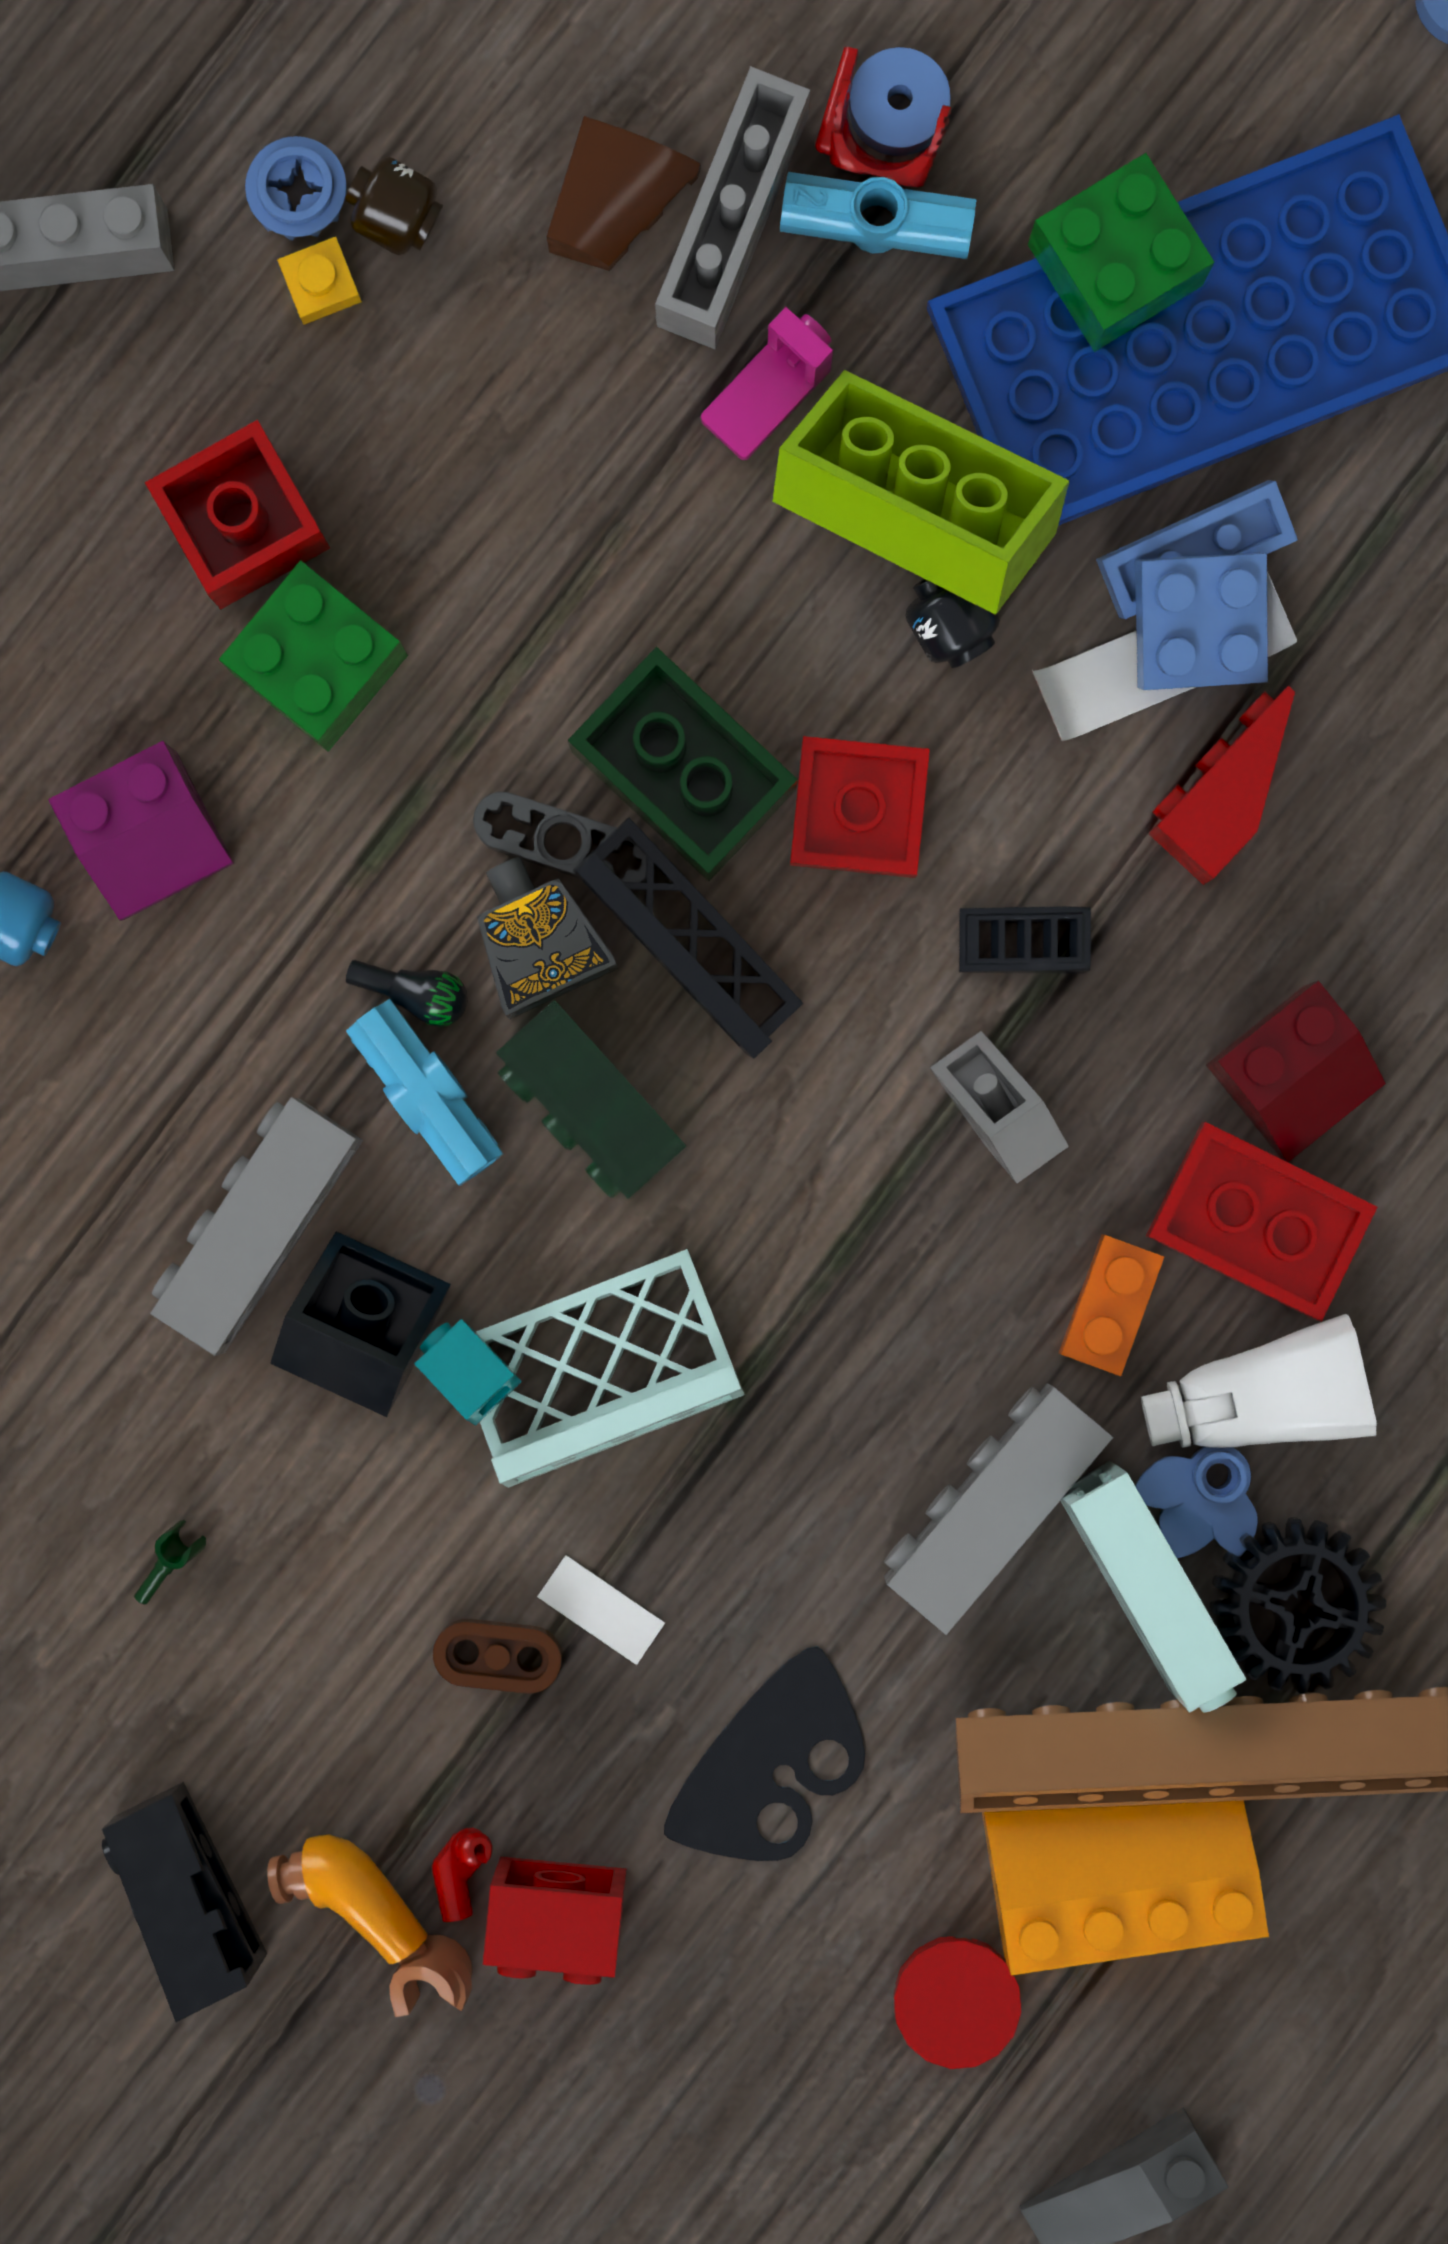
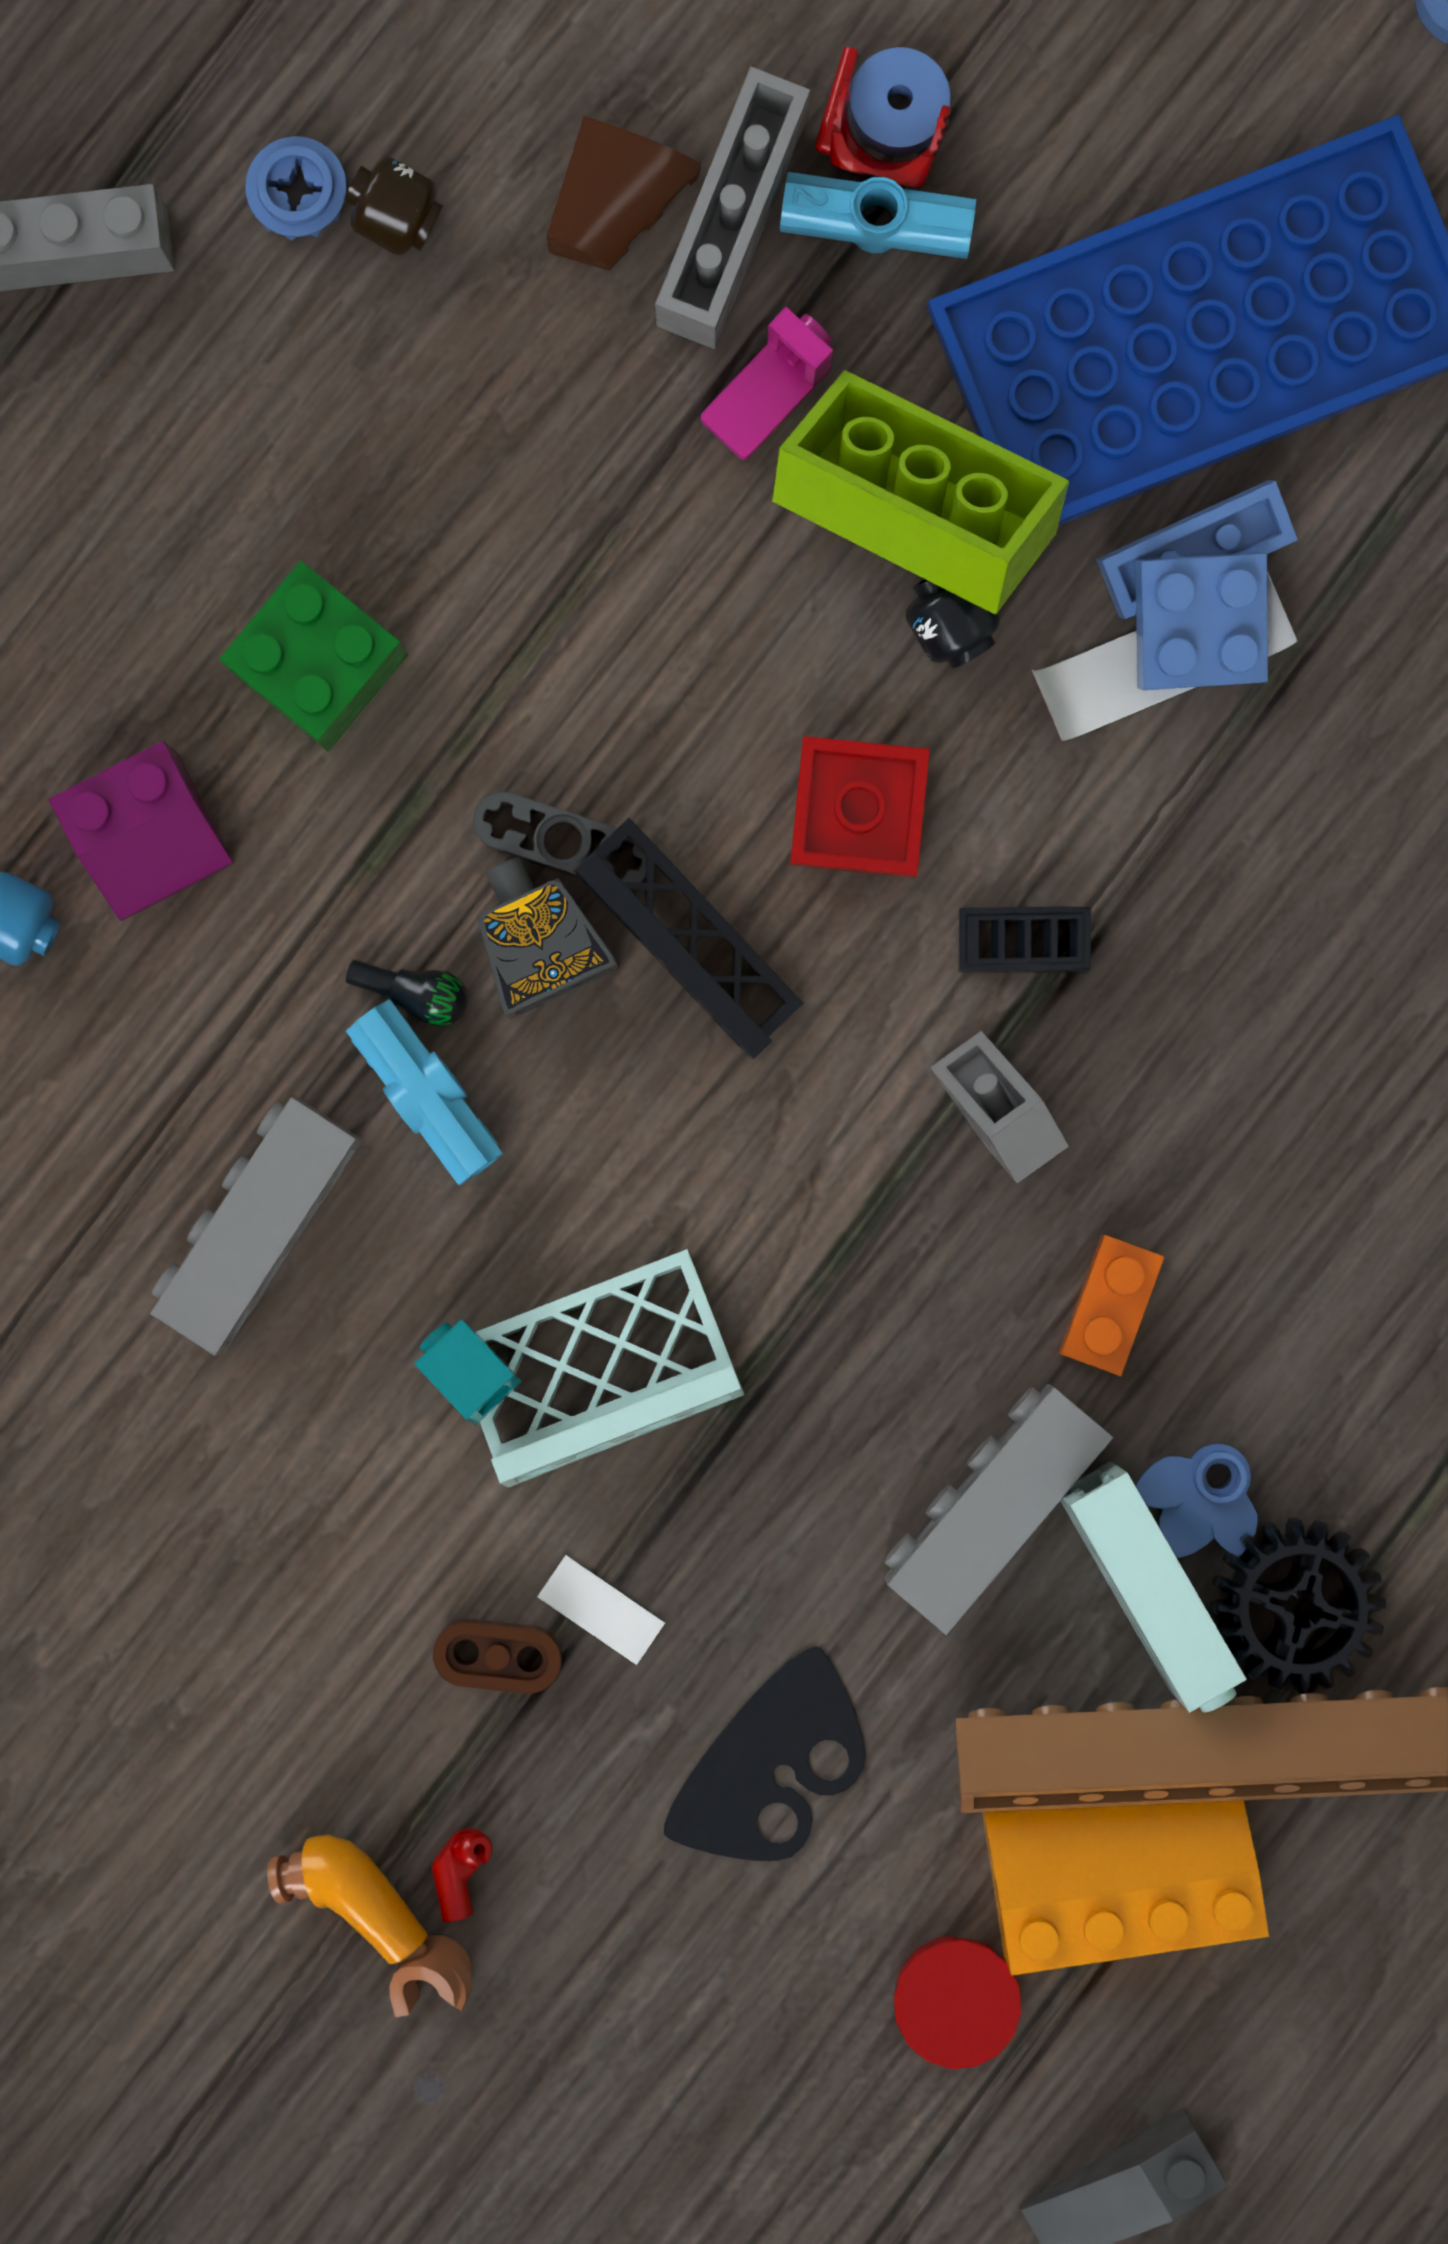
black wedge [102,1782,267,2022] -> none
dark green hand [134,1520,206,1605] -> none
red brick [144,419,330,610] -> none
black slope [270,1231,451,1417] -> none
yellow plate [277,236,362,325] -> none
red brick [483,1856,627,1985] -> none
clear green brick [496,1000,688,1199] -> none
dark green brick [567,646,798,881] -> none
green brick [1028,153,1215,352] -> none
white piece [1141,1314,1377,1448] -> none
red plate [1146,1122,1378,1322] -> none
red slope [1148,686,1295,885] -> none
dark red slope [1206,980,1386,1162] -> none

